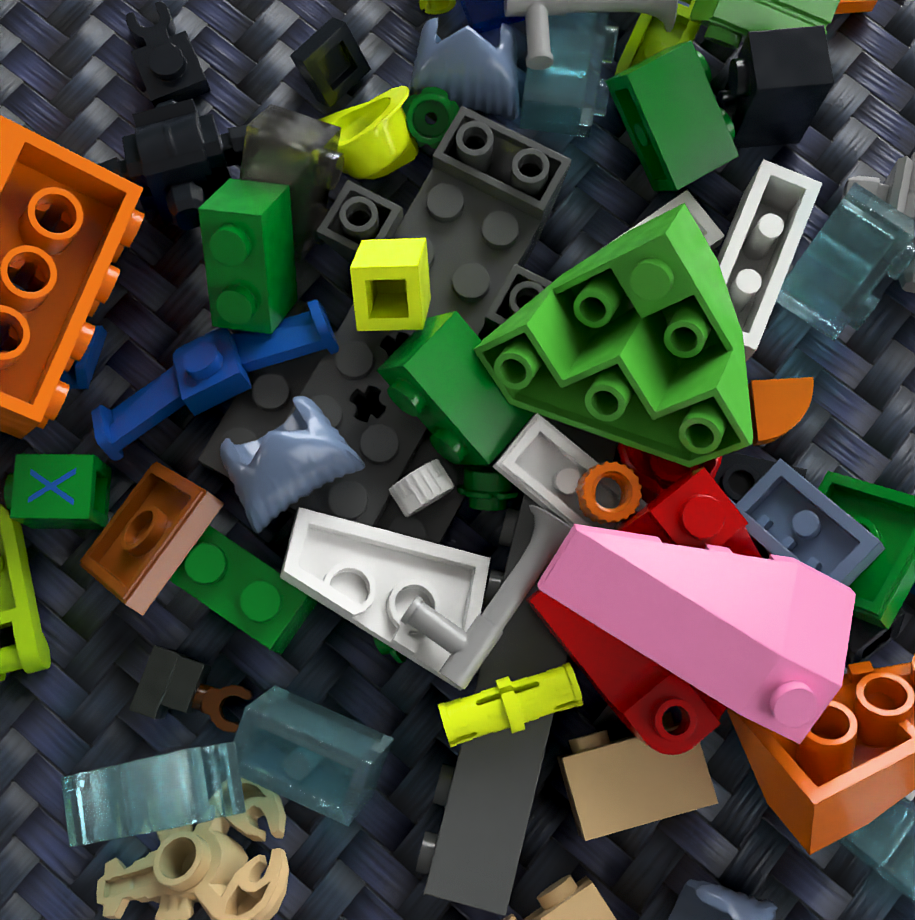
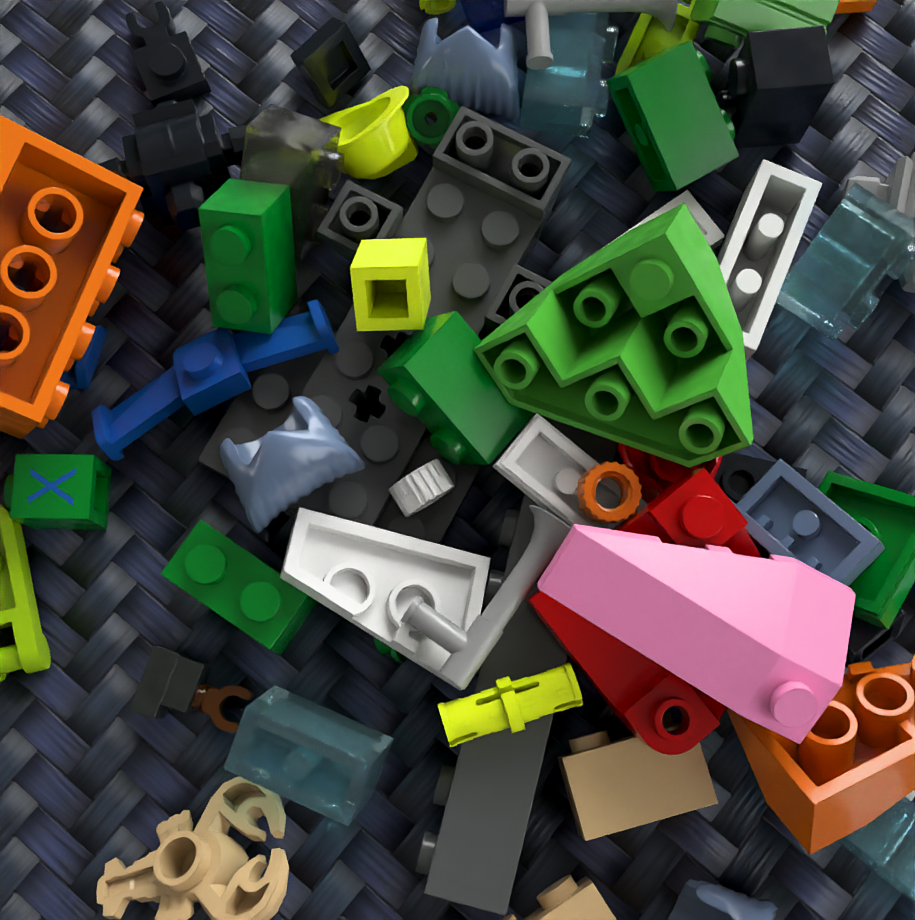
clear light blue piece [61,741,246,847] -> none
dark orange tile [79,461,224,616] -> none
green plate [457,465,520,511] -> none
orange tile [748,377,814,446] -> none

